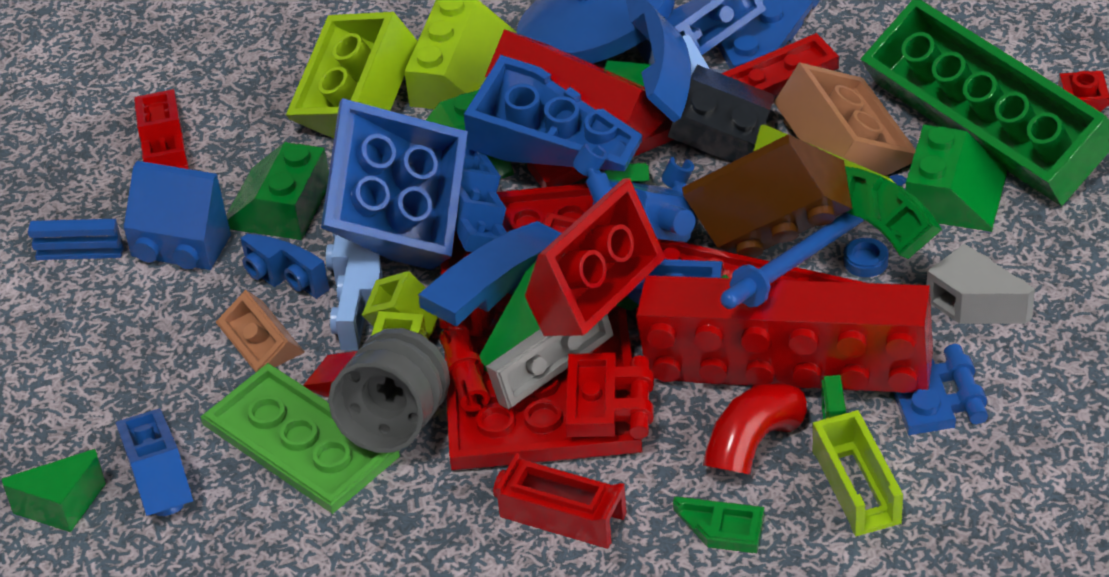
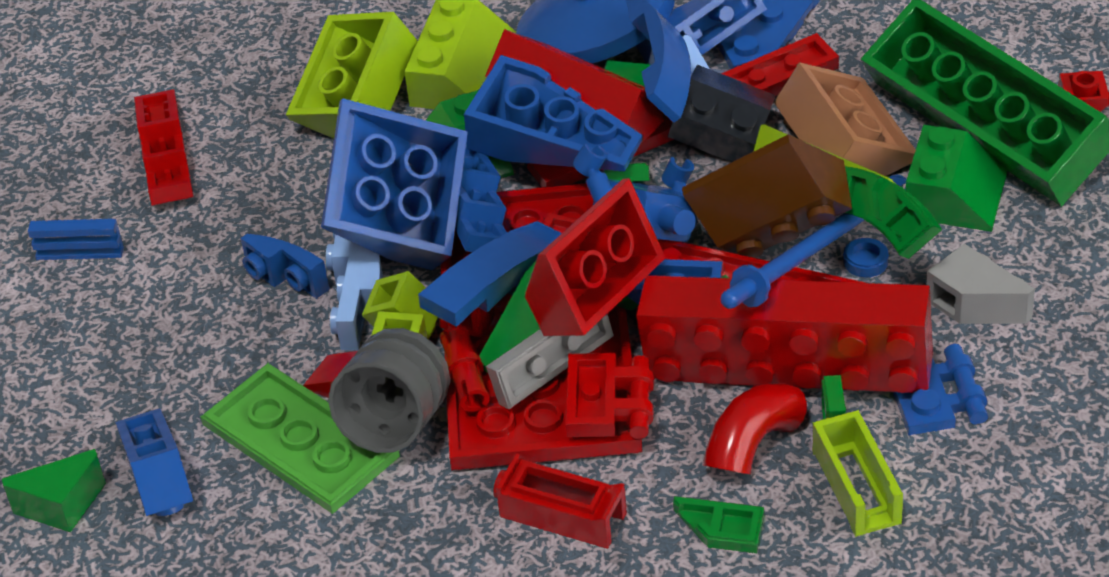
blue slope [124,161,231,270] -> none
nougat slope [216,290,305,372] -> none
green slope [226,142,329,240] -> none

